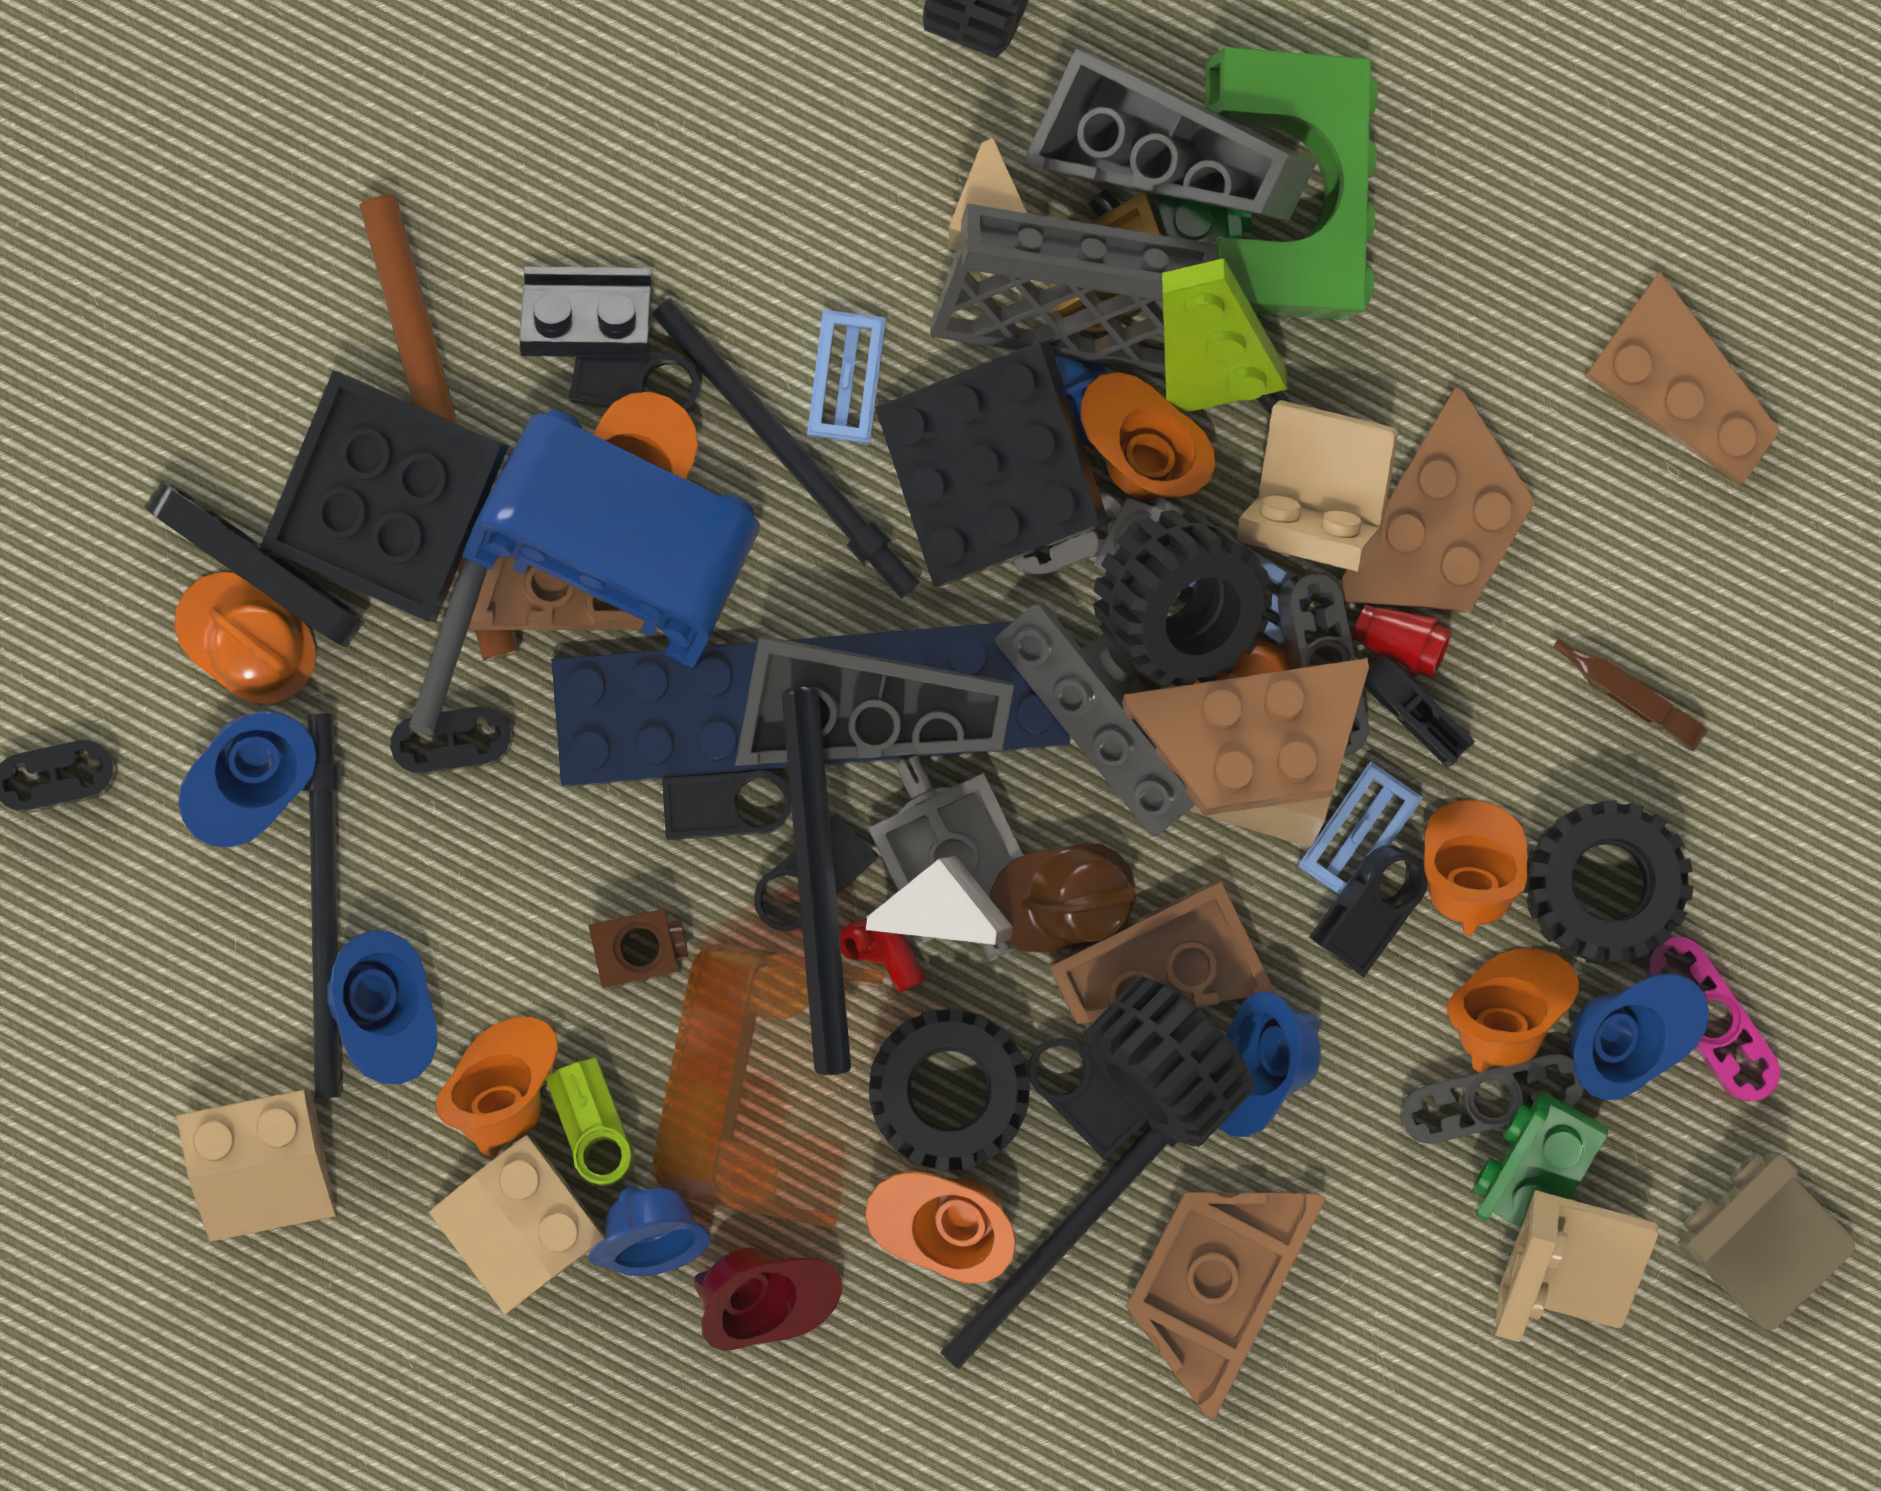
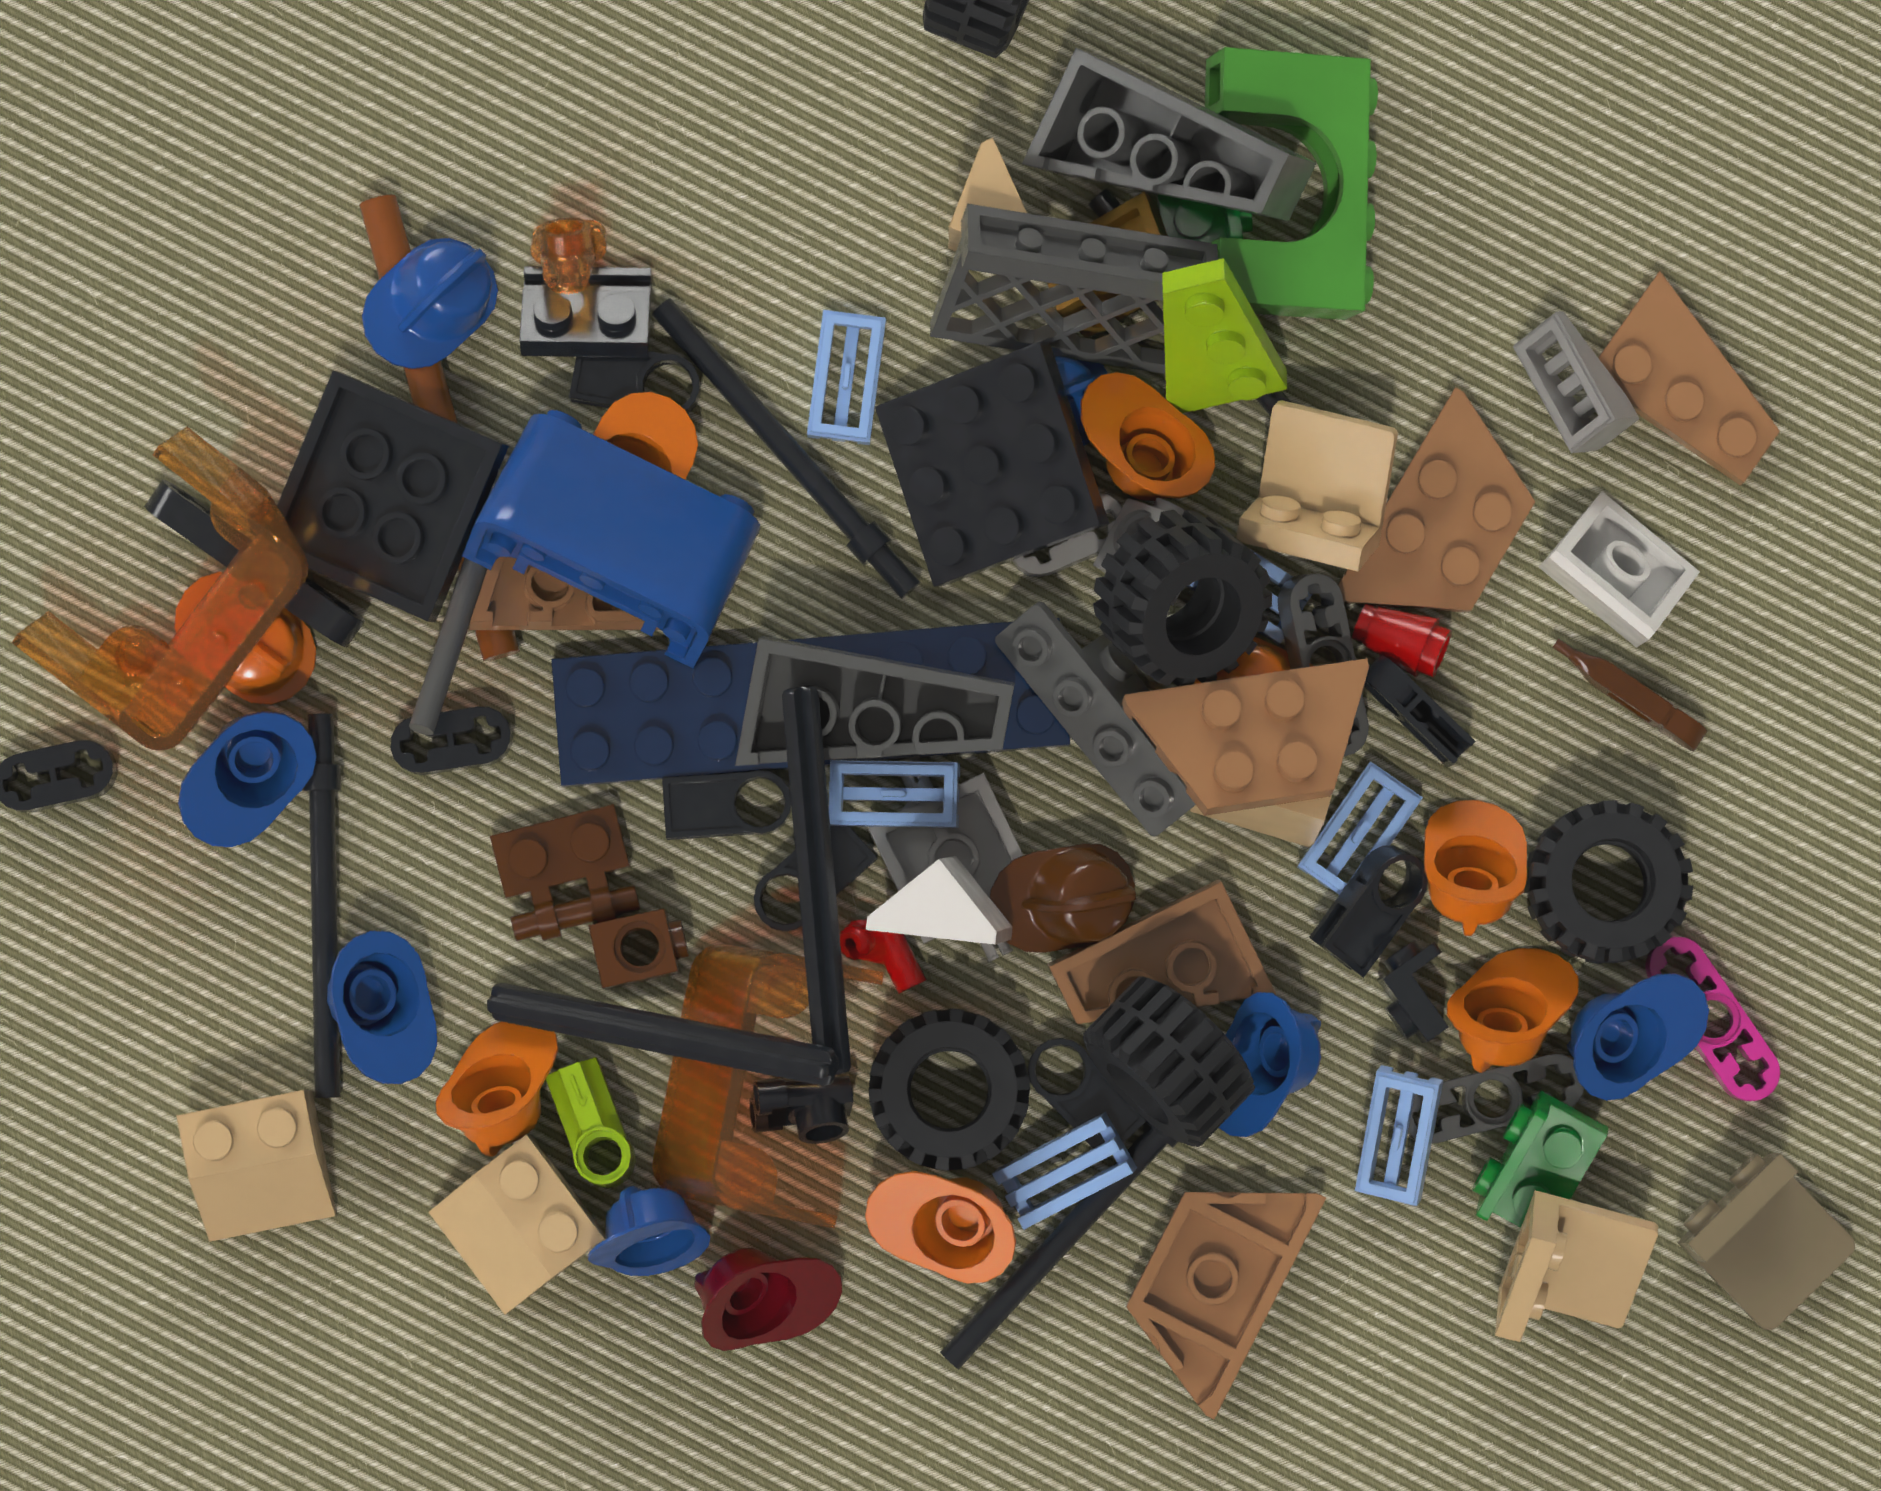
none -> clear orange windscreen [11,426,308,750]
none -> blue piece [362,238,498,369]
none -> black axle [487,983,840,1086]
none -> reddish brown plate [490,804,641,941]
none -> clear orange plate [530,217,607,294]
none -> black plate [749,1076,853,1144]
none -> light blue tile [829,760,960,828]
none -> light blue tile [992,1112,1137,1230]
none -> light blue tile [1355,1065,1443,1206]
none -> black bracket [1378,940,1449,1043]
none -> light grey slope [1513,311,1639,453]
none -> white slope [1539,491,1700,648]

